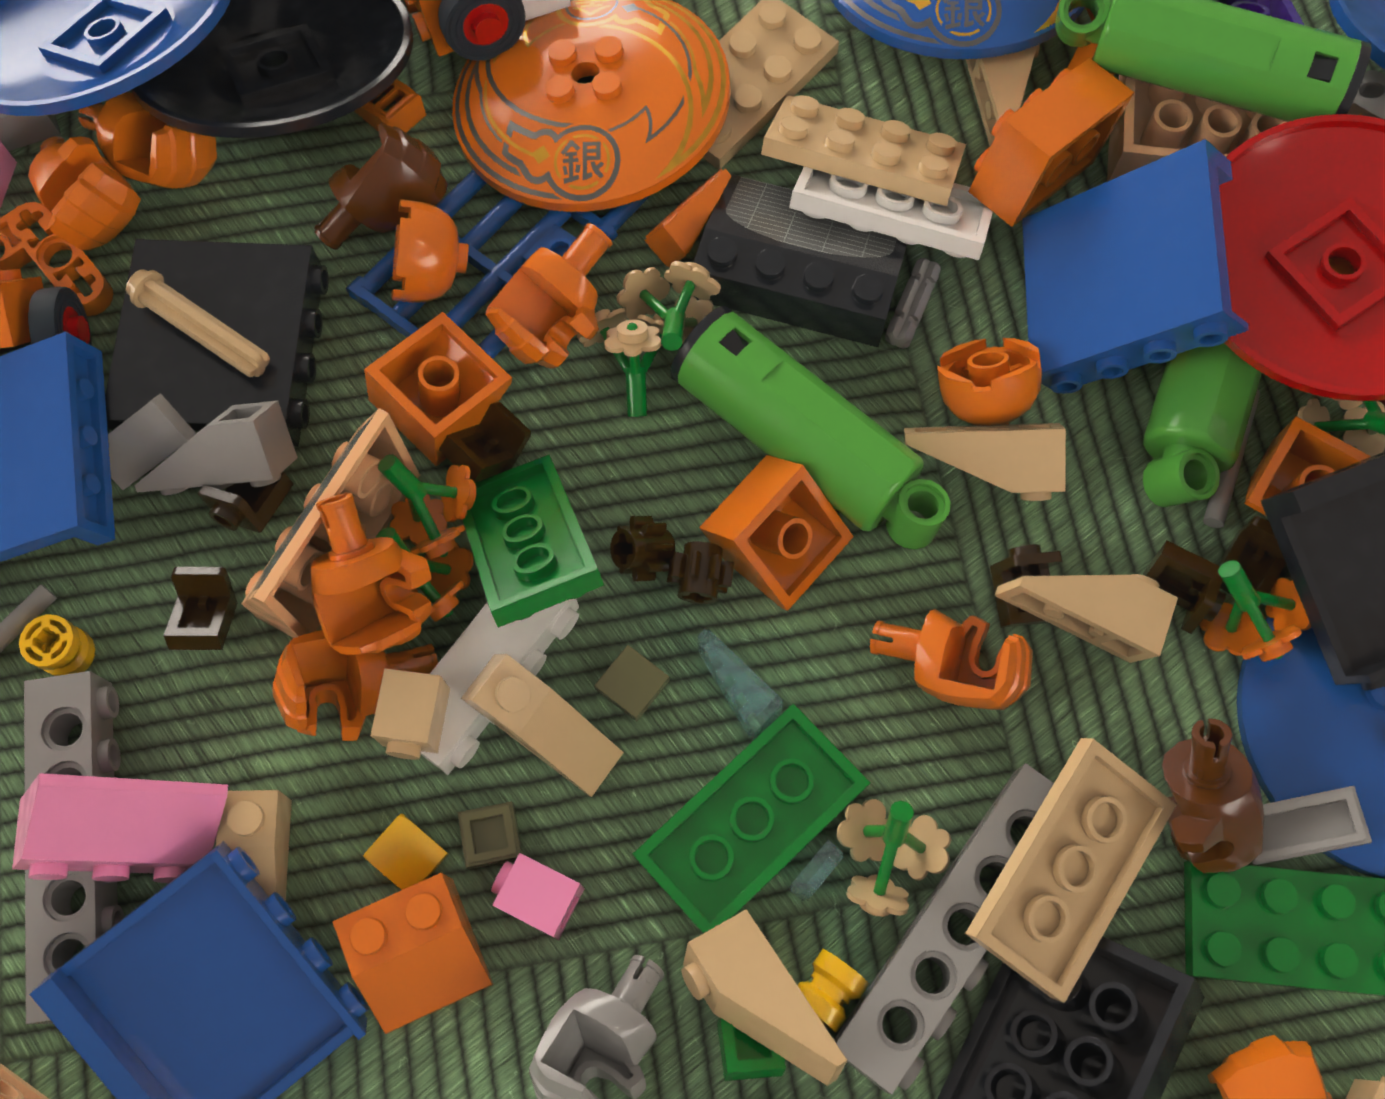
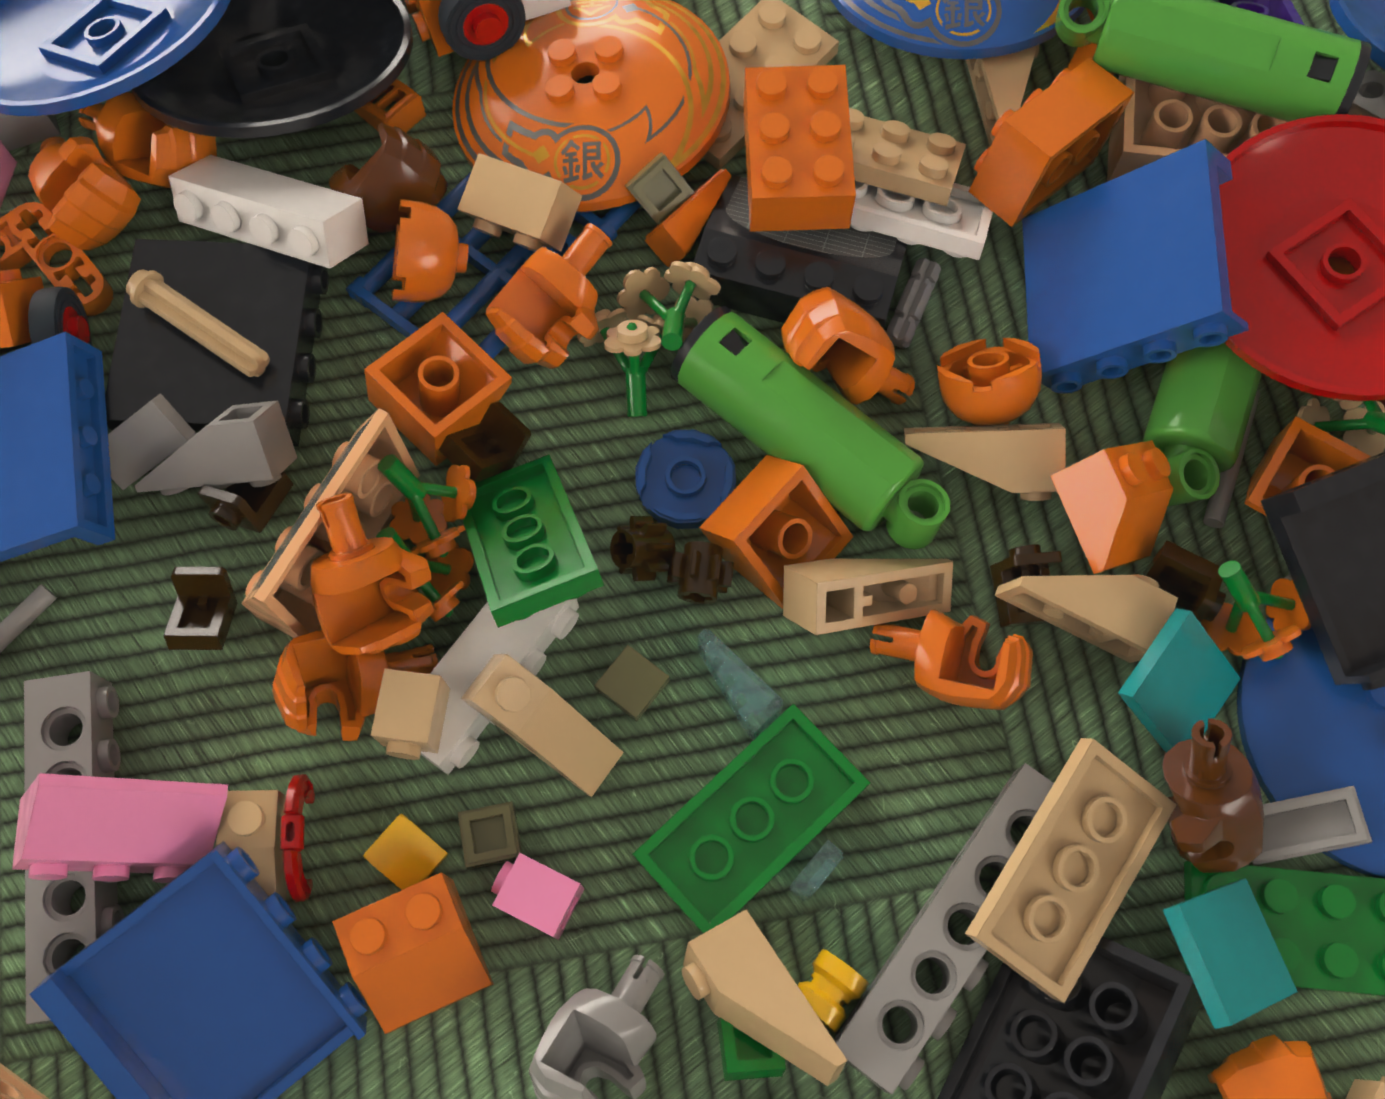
yellow wheel [19,614,96,676] -> none
tan plant [837,799,951,917] -> none
dark brown bracket [1218,516,1286,606] -> none
none -> white brick [168,155,369,269]
none -> red piece [280,774,315,902]
none -> tan brick [457,153,582,252]
none -> olive tile [625,152,695,225]
none -> blue tile [635,429,736,529]
none -> orange brick [743,65,856,232]
none -> orange piece [781,287,915,405]
none -> tan slope [783,559,953,635]
none -> orange slope [1050,440,1173,574]
none -> teal tile [1118,608,1241,753]
none -> teal tile [1163,878,1298,1029]

